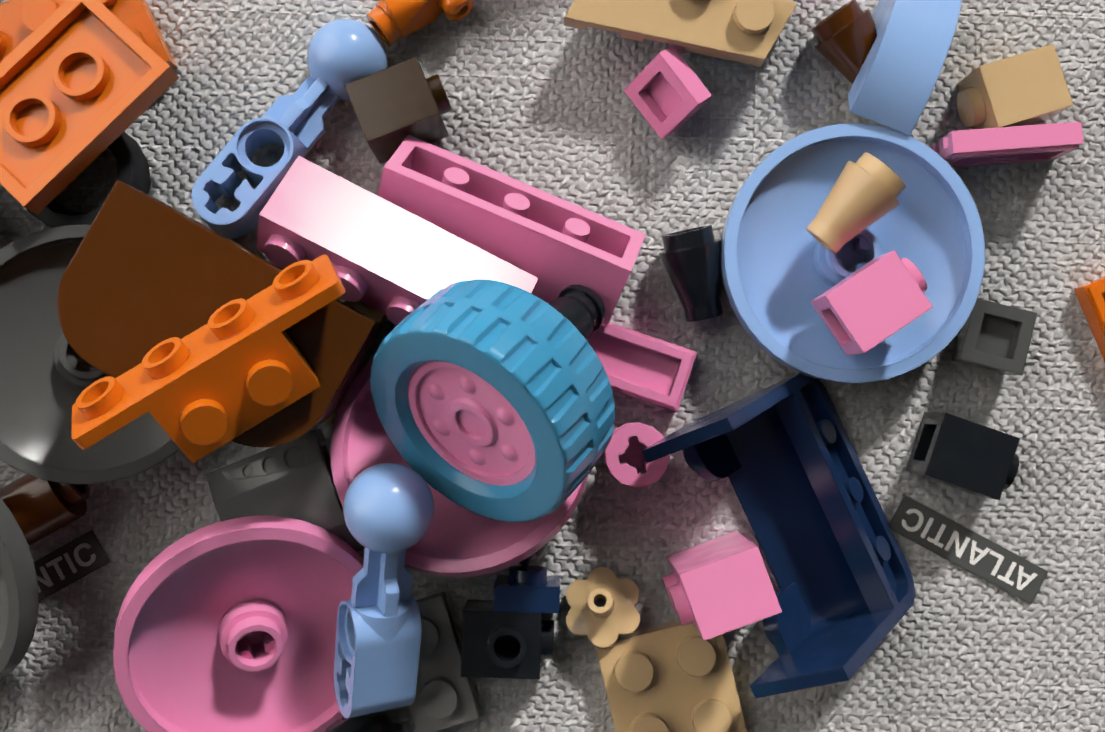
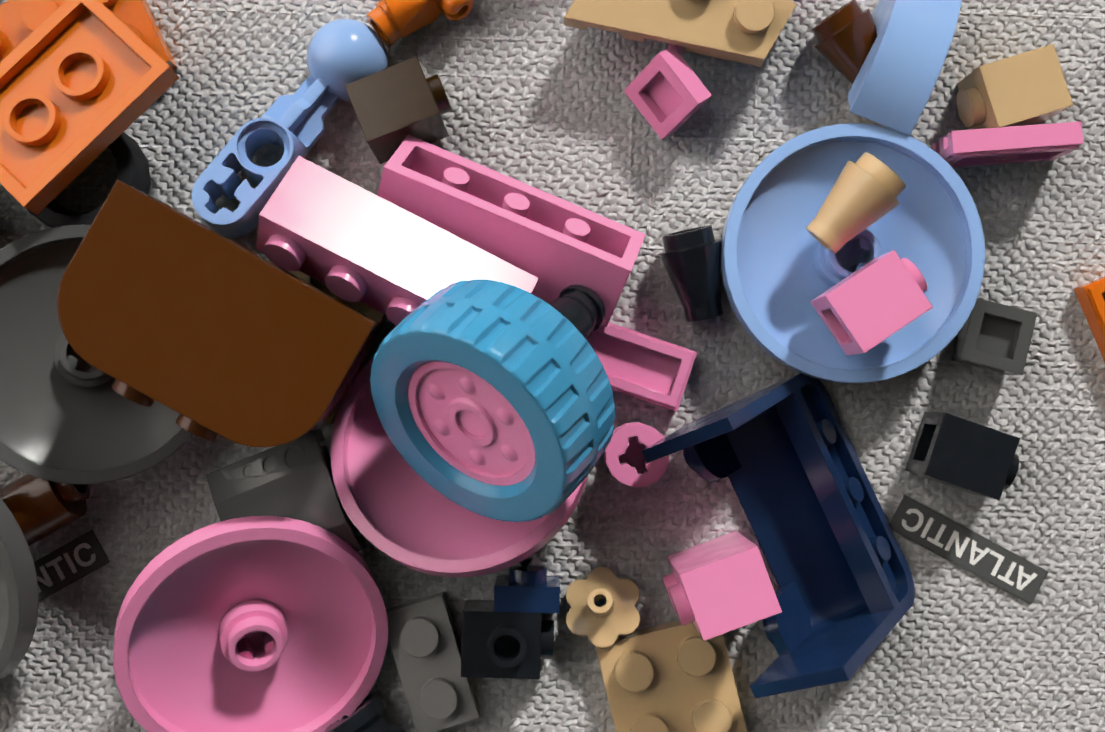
orange bracket [71,254,346,463] -> none
light blue beam [334,463,434,719] -> none

